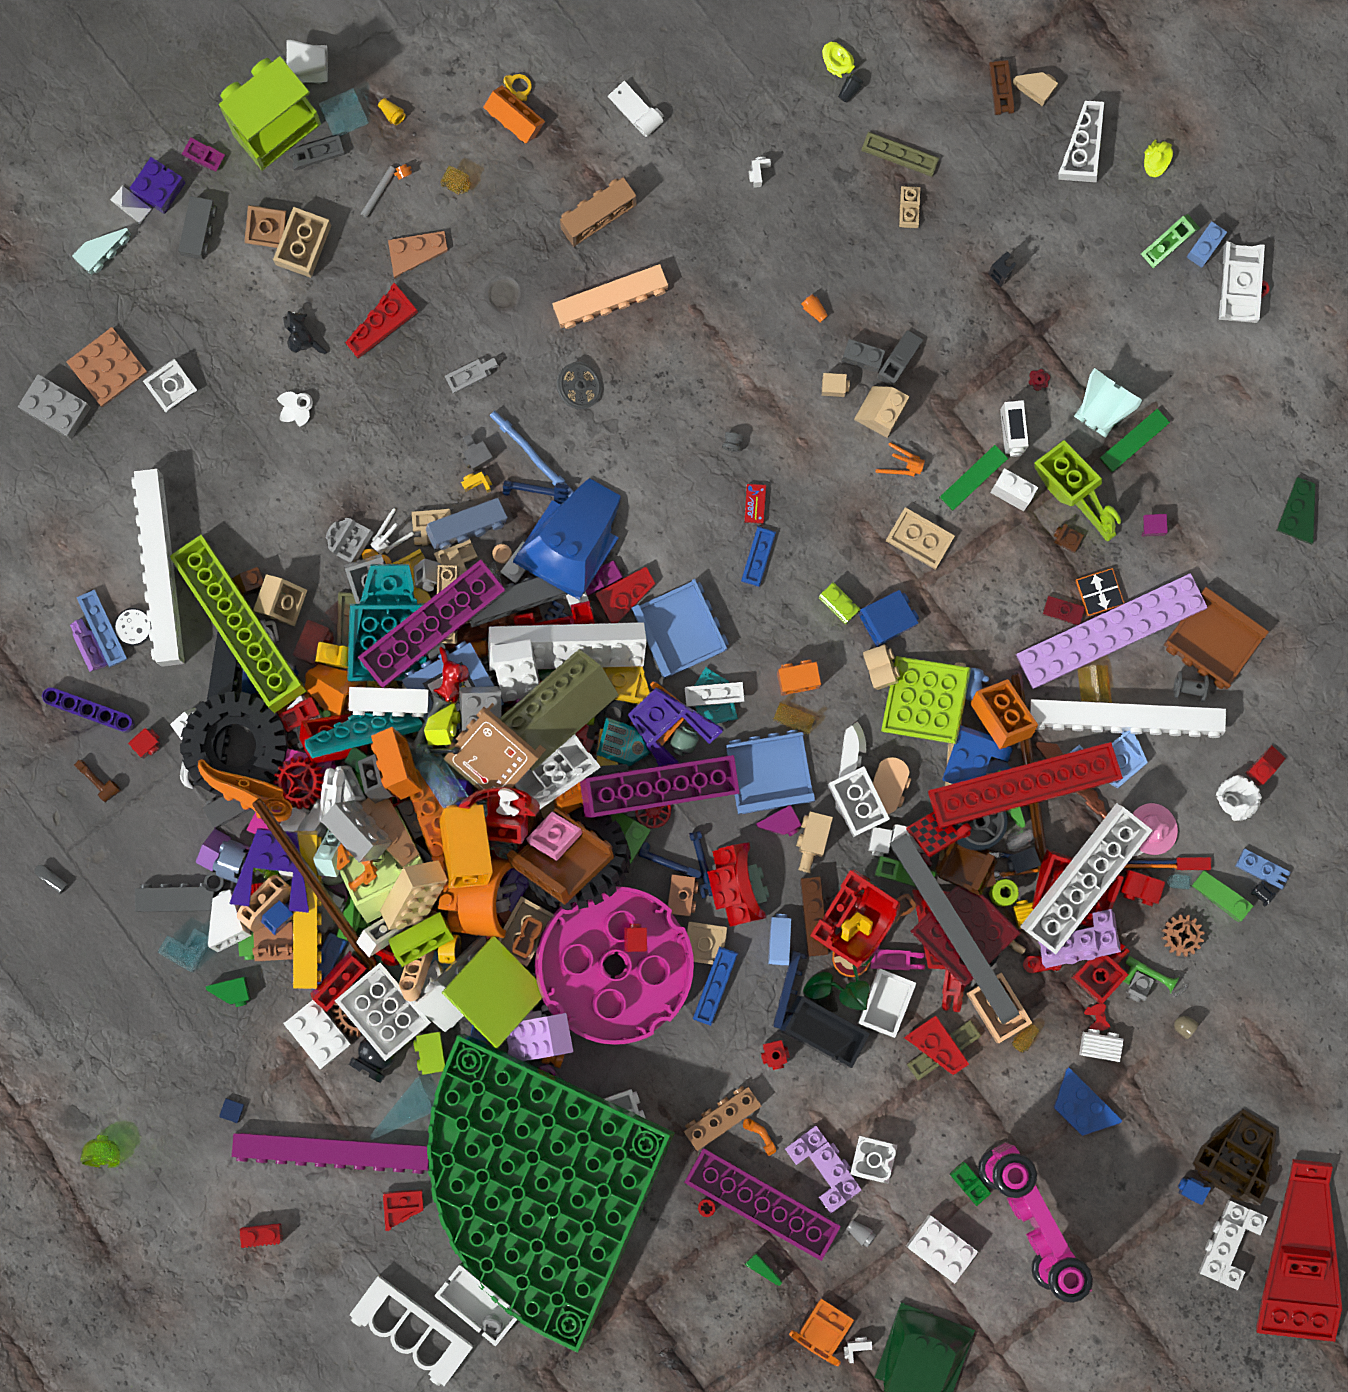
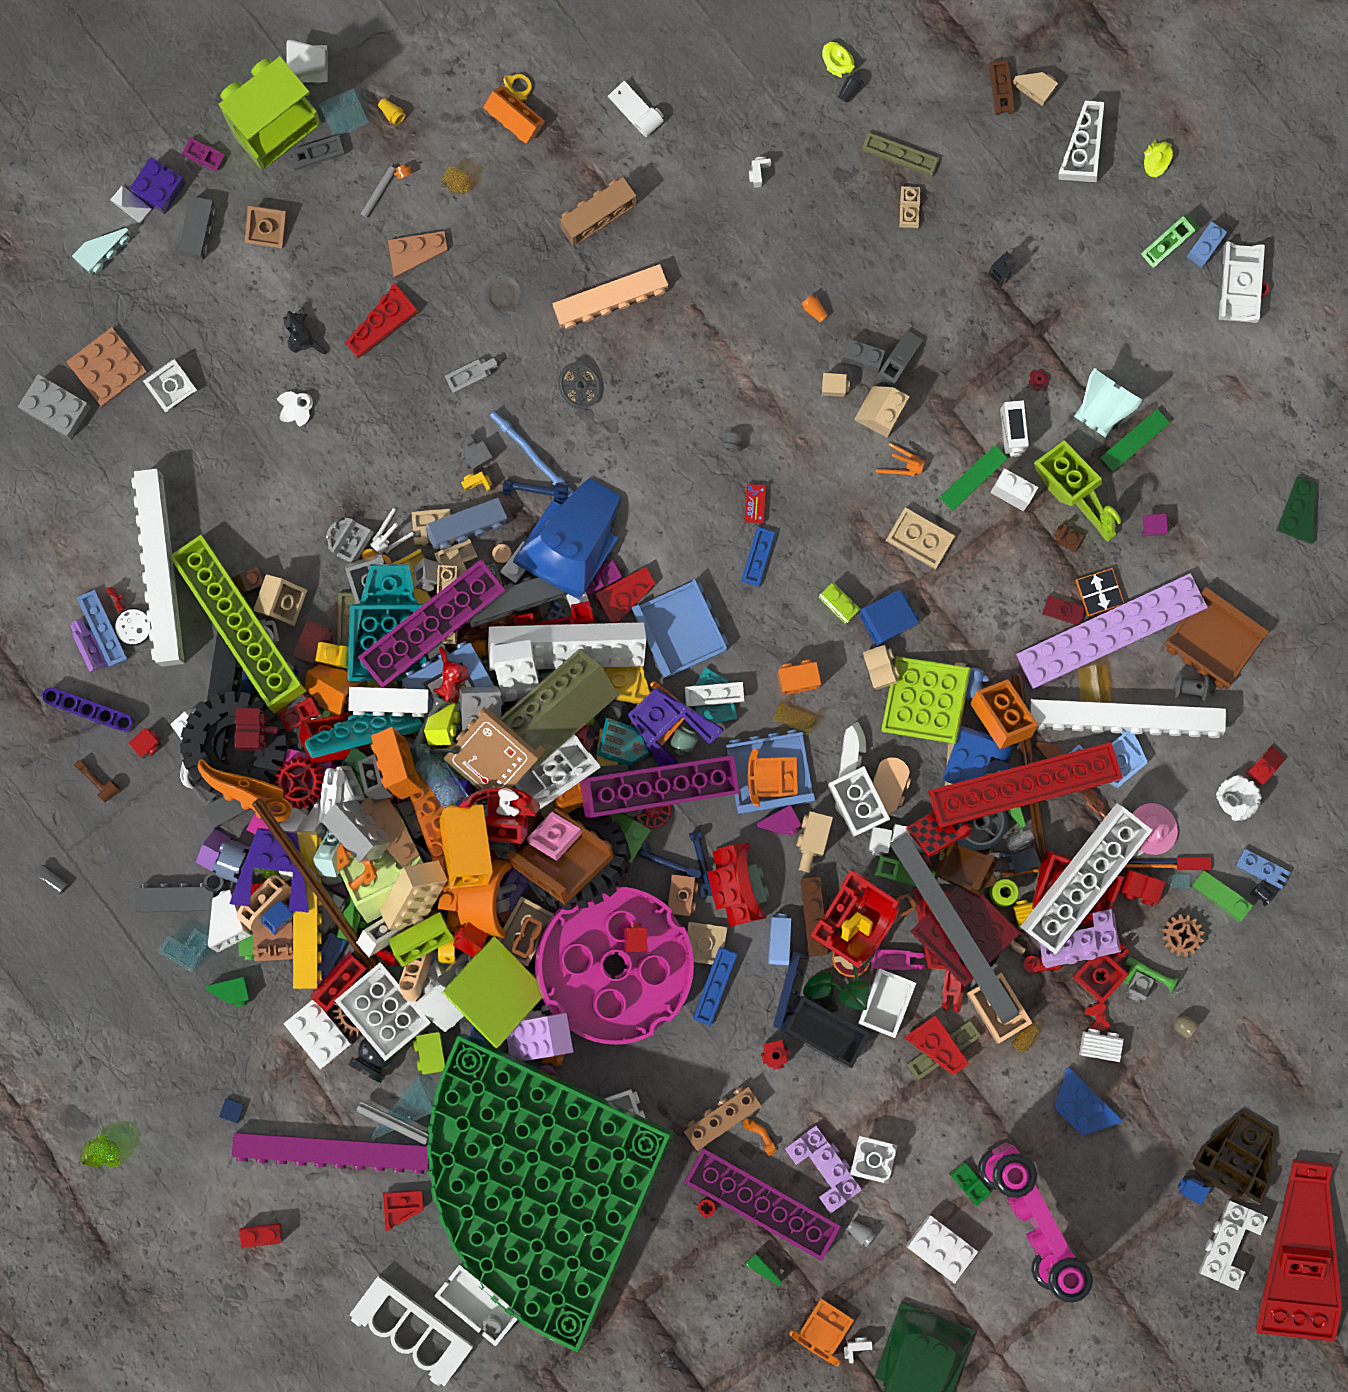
tan brick [273,207,332,278] -> none
none -> red piece [106,587,125,612]
none -> dark red brick [235,708,278,751]
none -> light grey axle [357,1101,429,1144]
none -> red brick [453,922,487,957]
none -> orange piece [747,749,798,807]

